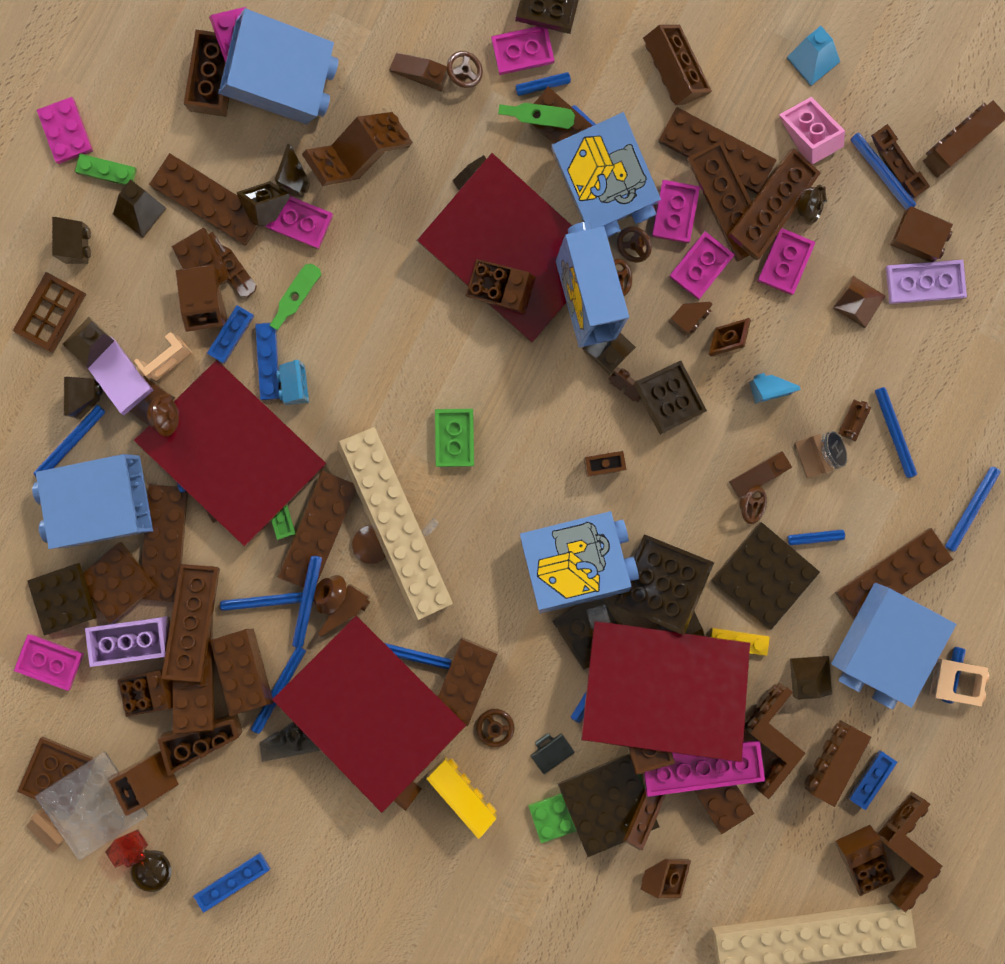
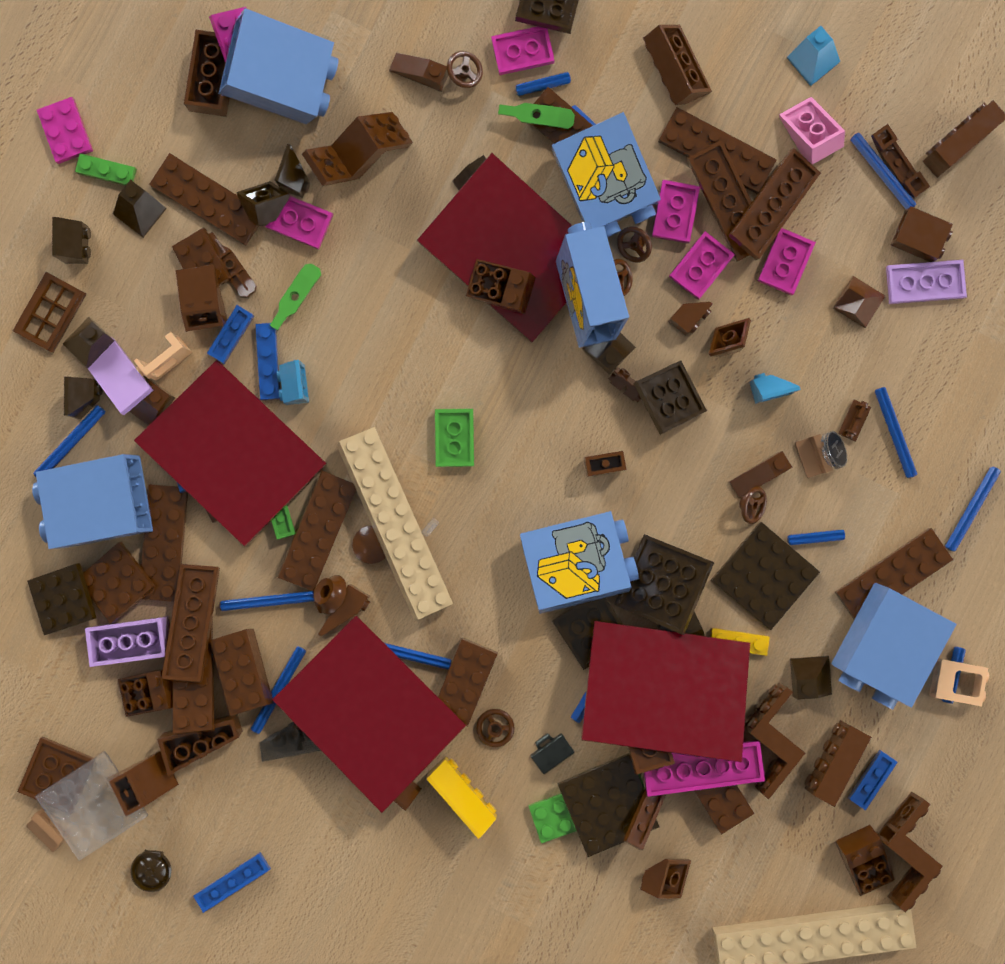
dark pink plate [14,634,84,691] -> none
clear red brick [105,829,148,868] -> none
reddish brown piece [147,394,178,436] -> none
blue axle [292,556,322,648] -> none
clear tile [586,604,610,629] -> none
dark brown piece [798,185,827,225] -> none

